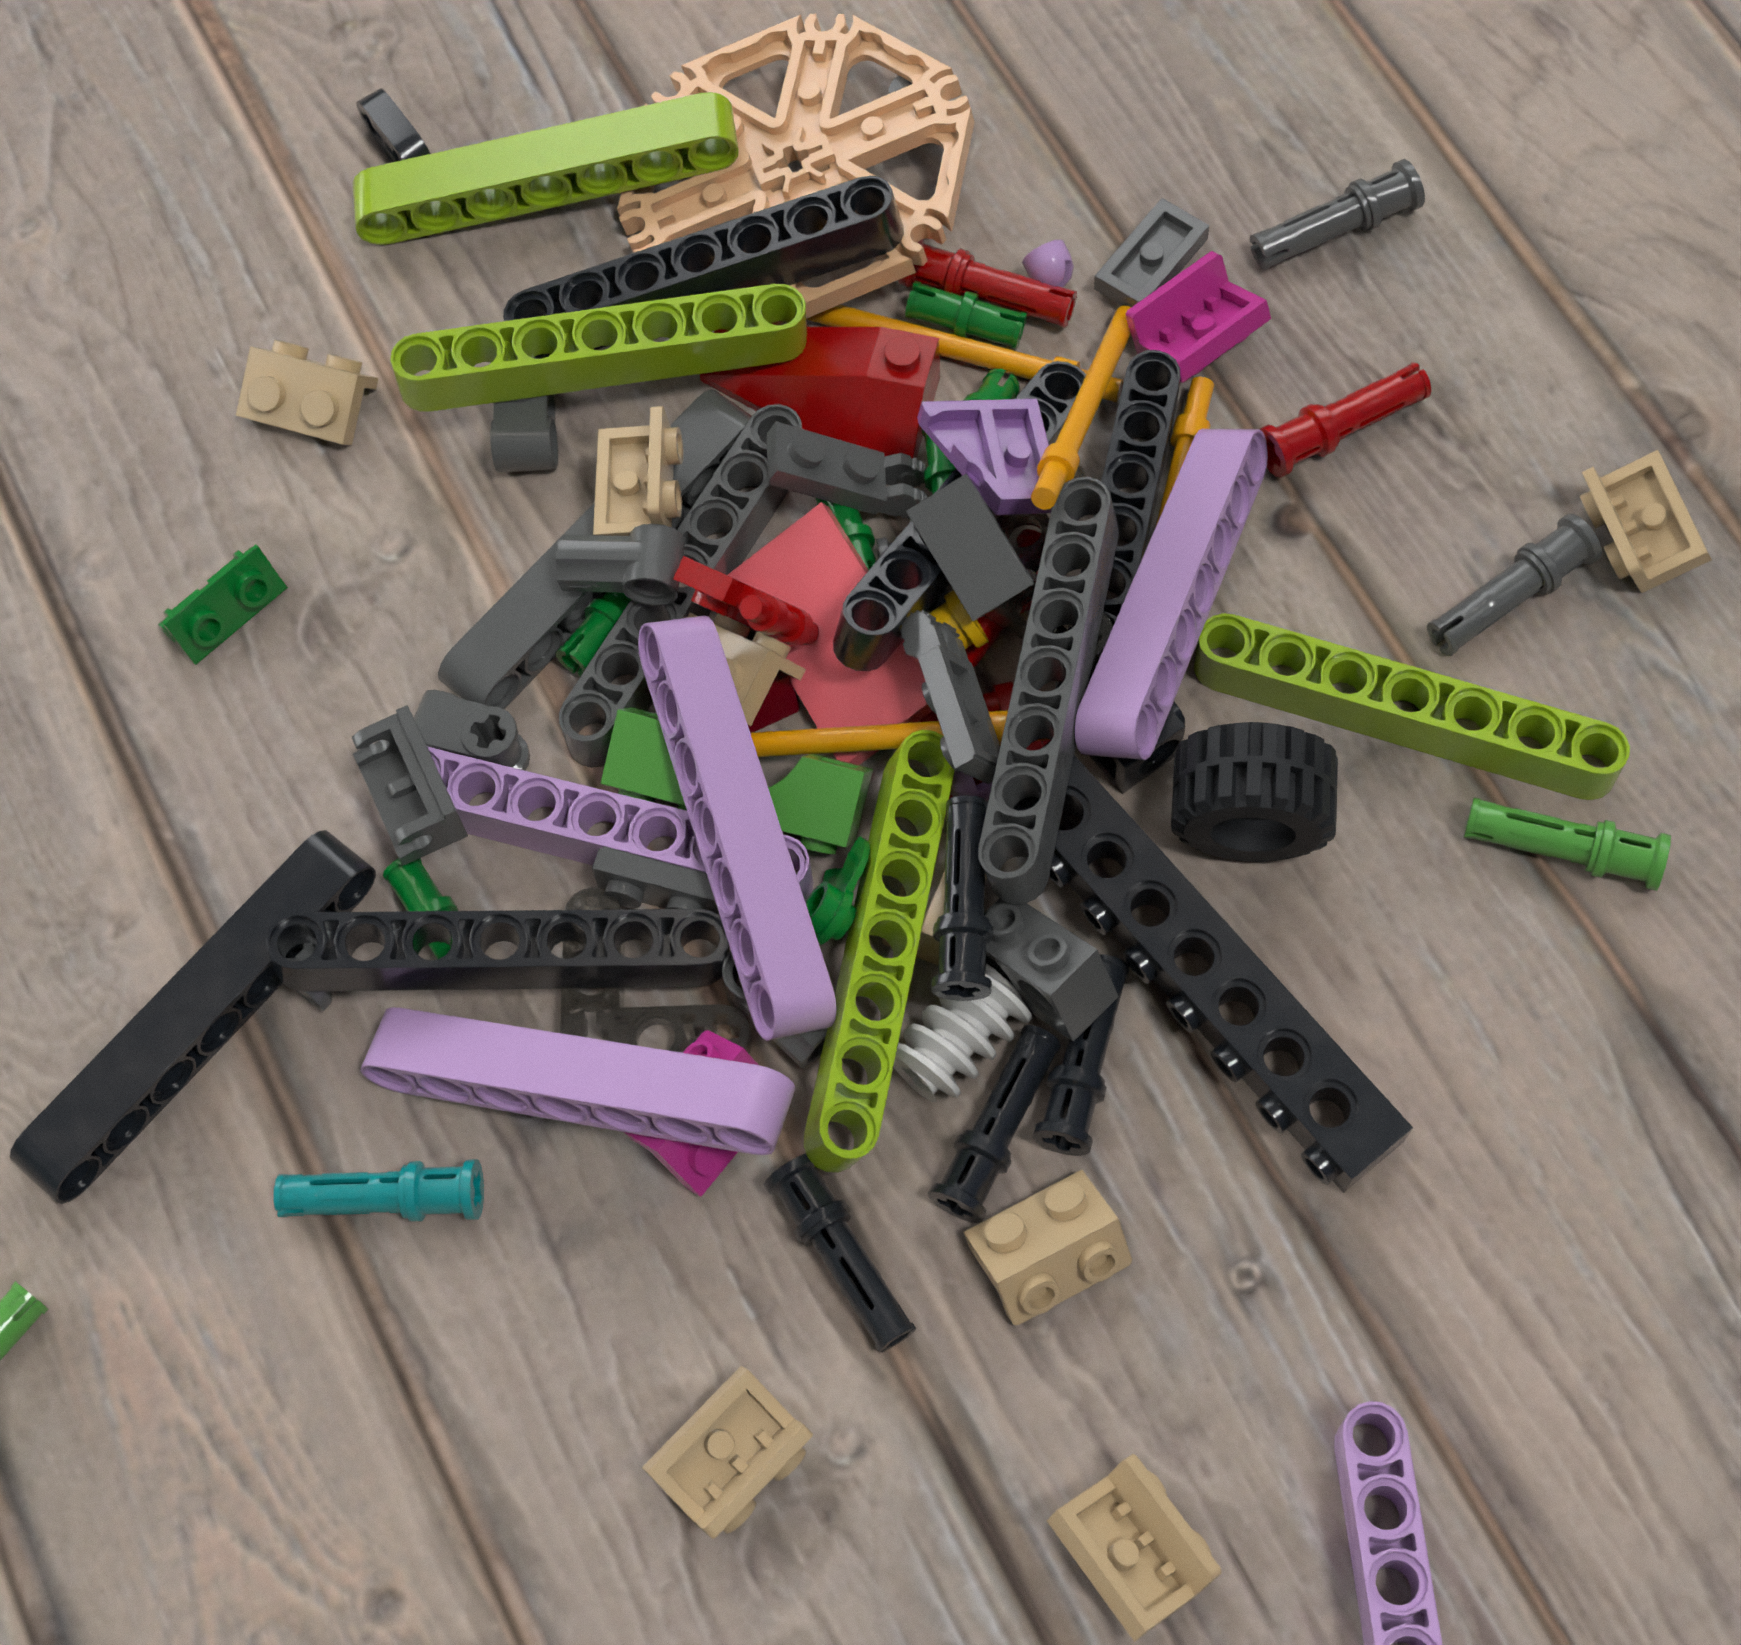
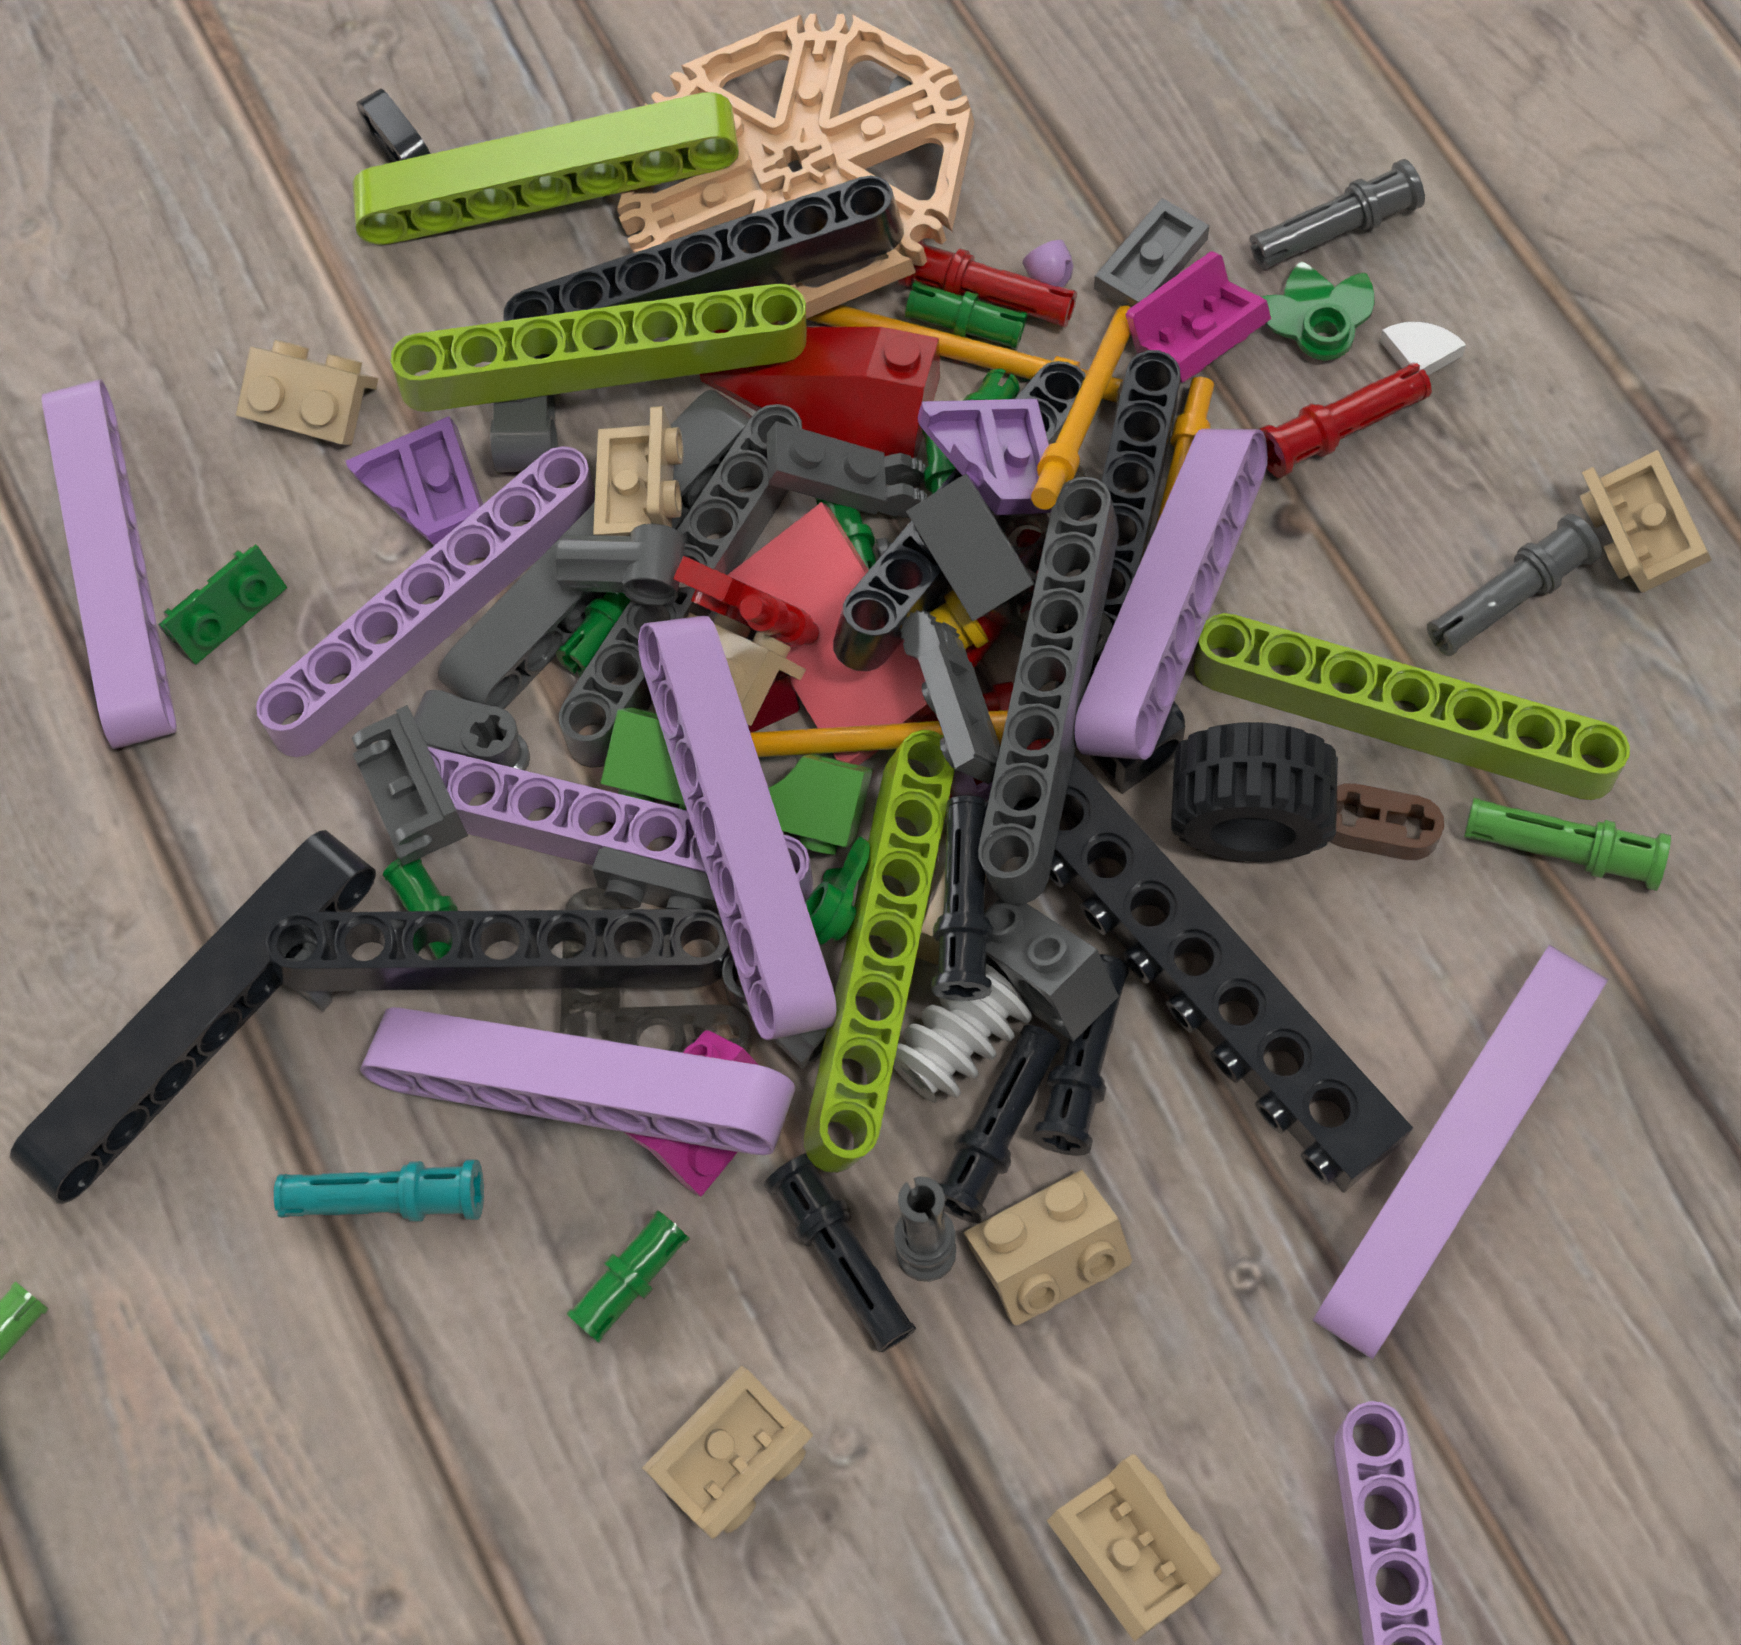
none -> lavender beam [41,379,177,749]
none -> lavender beam [256,446,595,757]
none -> medium lavender wing [346,416,483,545]
none -> green pin [566,1210,690,1343]
none -> dark grey pin [894,1176,957,1282]
none -> green plate [1261,262,1375,360]
none -> lavender beam [1313,945,1609,1360]
none -> reddish brown beam [1330,783,1444,860]
none -> white tile [1380,322,1466,375]

